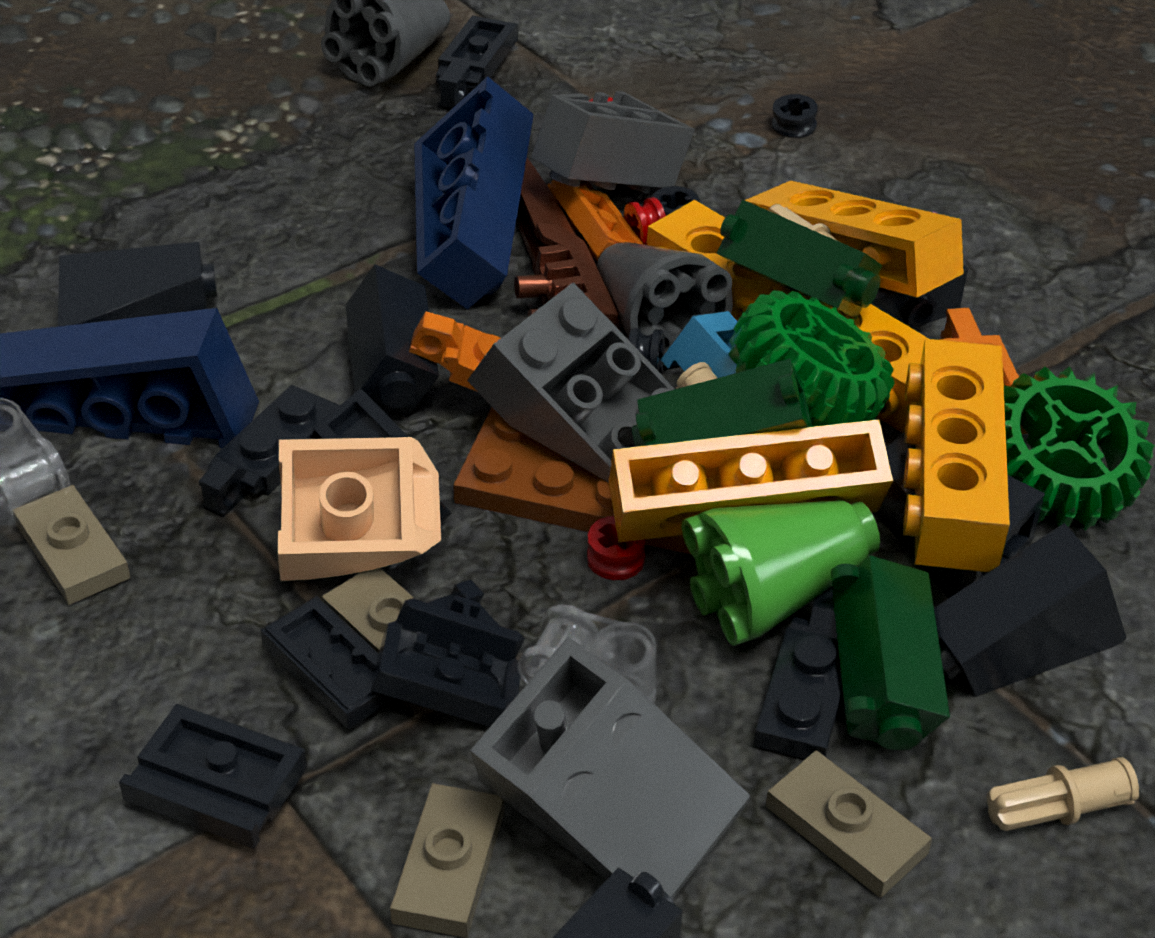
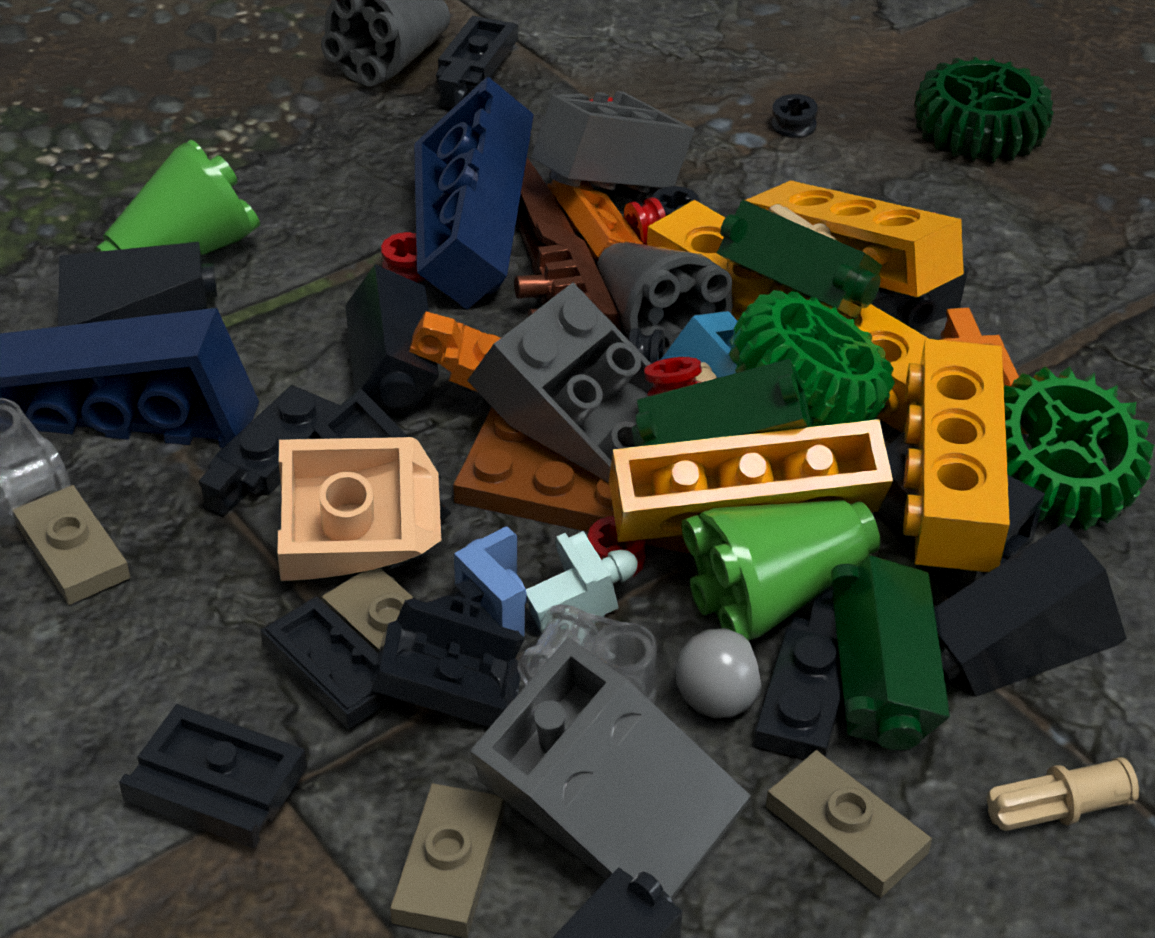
none -> bright green cone [95,140,260,256]
none -> red bush [381,232,425,283]
none -> medium blue bracket [454,527,527,637]
none -> light aqua piece [526,531,638,638]
none -> red bush [644,357,702,396]
none -> light grey piece [675,628,761,719]
none -> dark green gear [914,56,1054,163]

